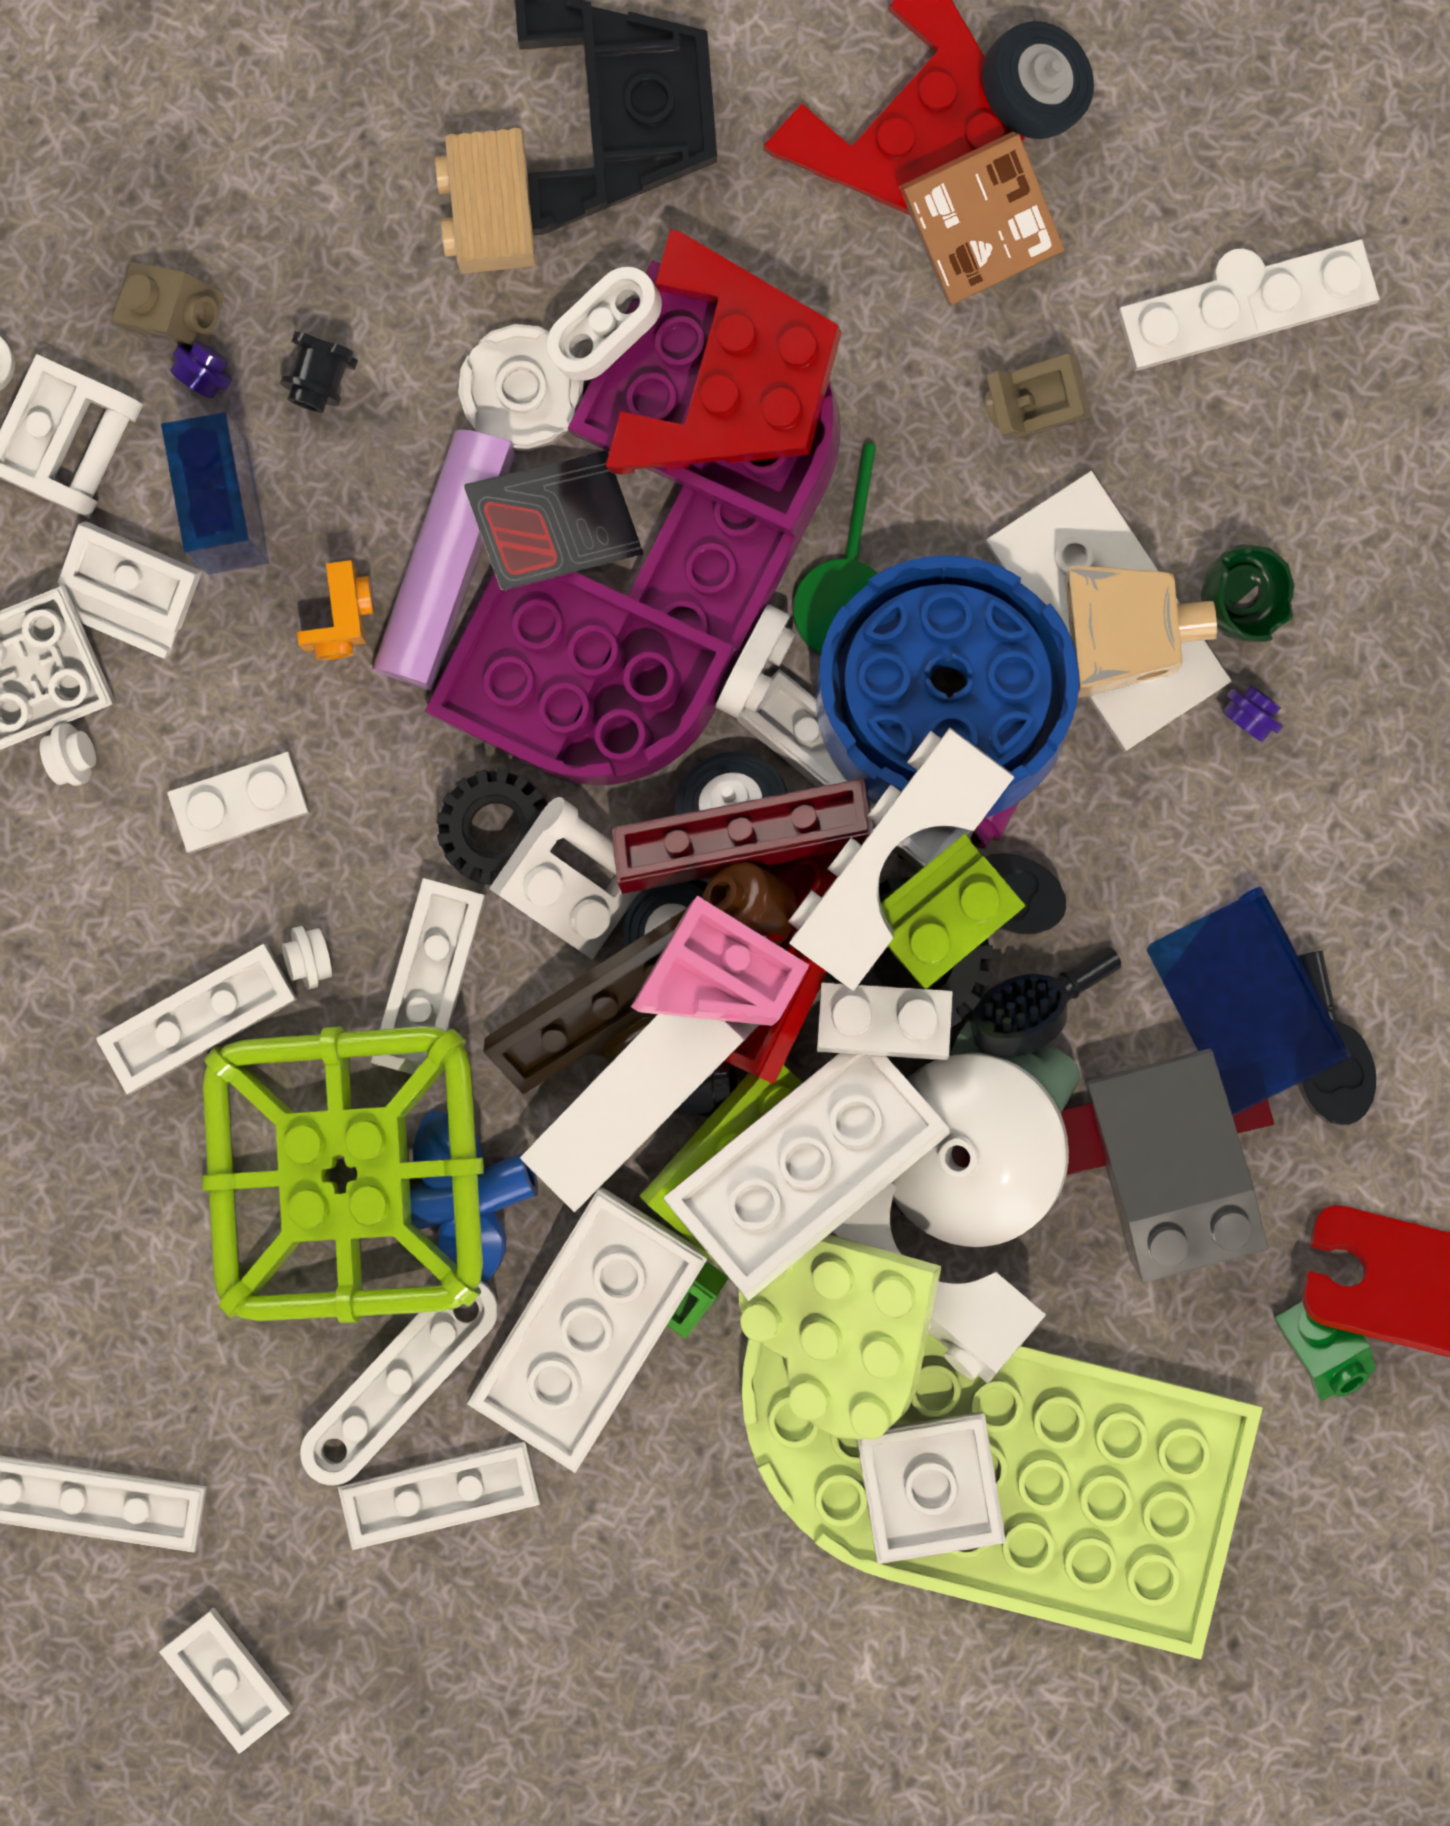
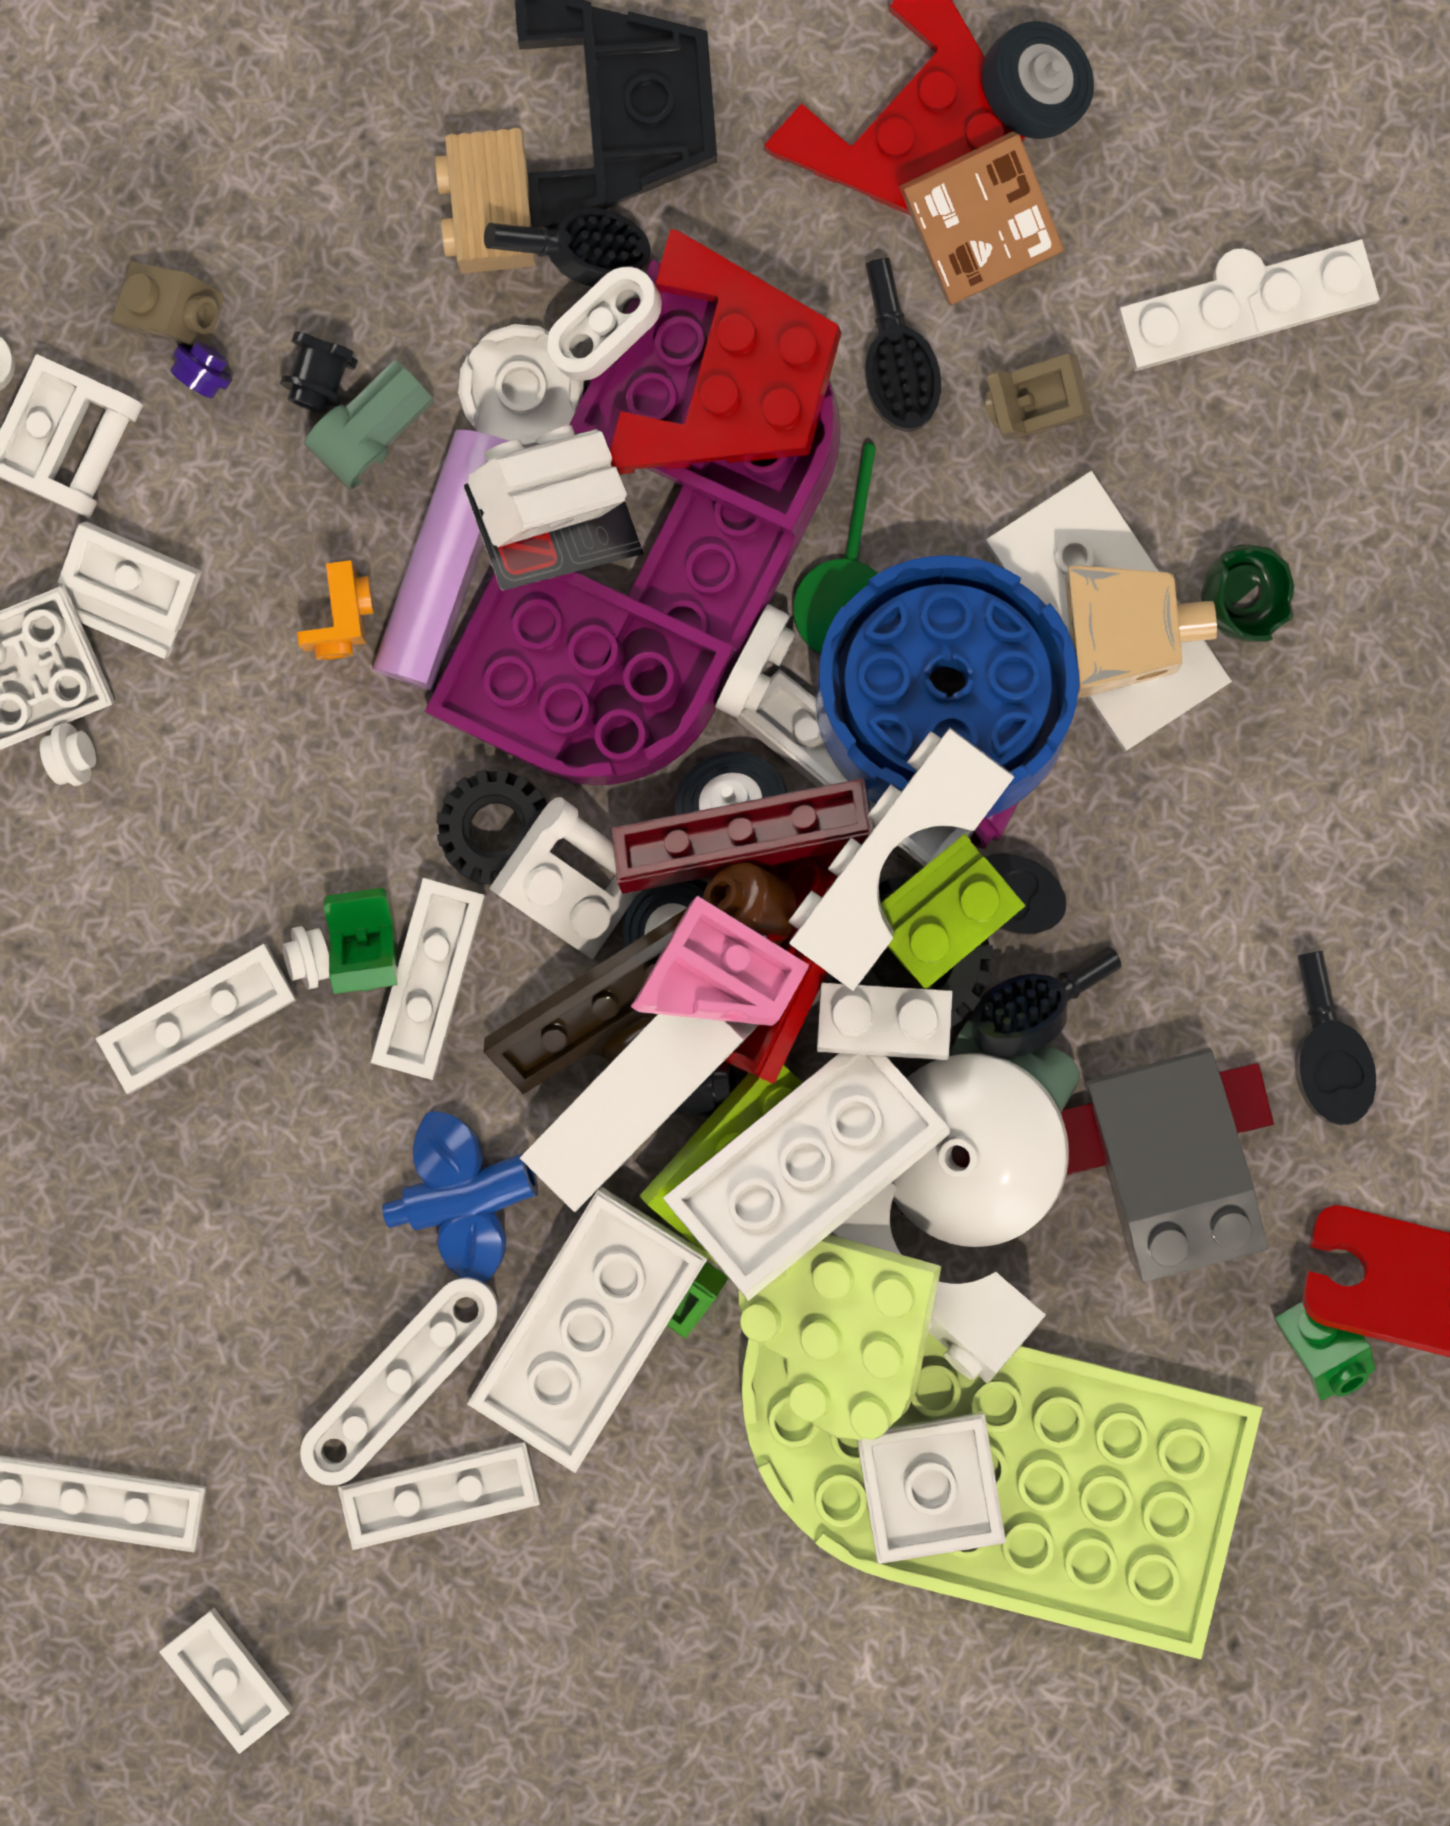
clear blue brick [161,412,269,575] -> none
white plate [167,752,310,853] -> none
lime plate [201,1026,484,1324] -> none
clear blue piece [1146,887,1351,1116] -> none
dark purple plate [1222,685,1283,742] -> none
none -> sand green piece [304,360,434,490]
none -> green bracket [323,888,398,994]
none -> white brick [468,425,627,547]
none -> black piece [484,208,651,287]
none -> black piece [865,258,941,432]

